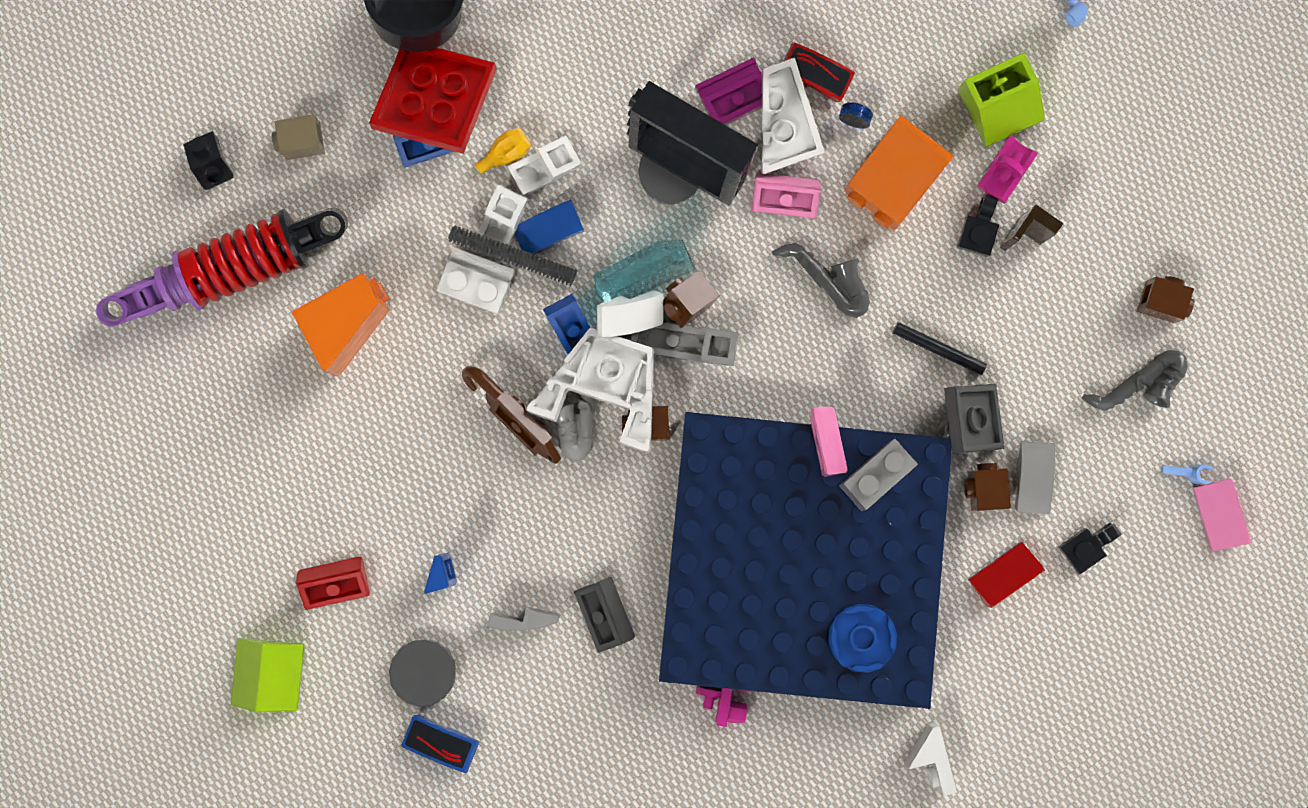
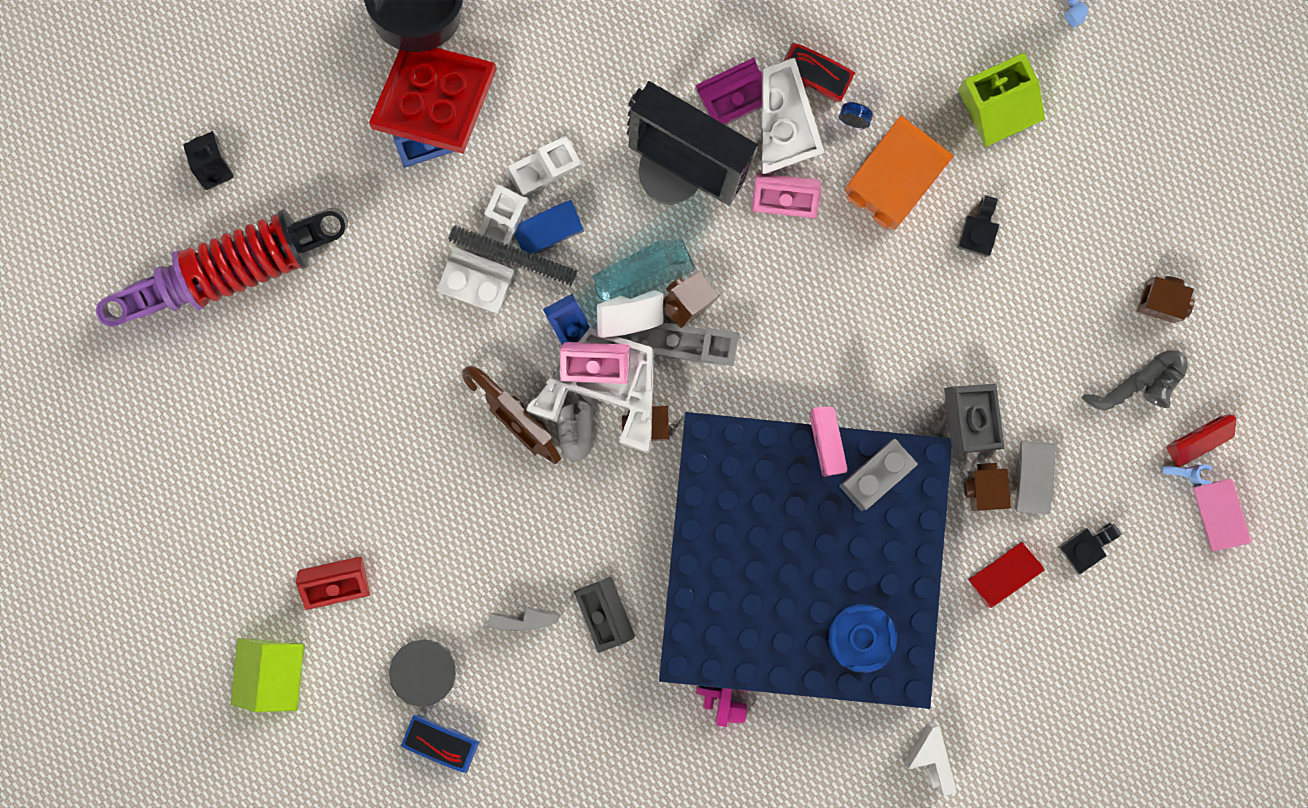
dark tan brick [271,114,325,160] -> none
orange slope [291,273,390,376] -> none
blue slope [424,553,457,594] -> none
yellow piece [475,128,531,174] -> none
dark grey piece [772,243,870,318] -> none
black bar [892,322,987,375] -> none
dark pink hips [977,135,1038,204] -> none
dark brown panel [999,205,1064,251] -> none
none -> bright pink slope [560,342,630,384]
none -> red slope [1166,414,1236,467]

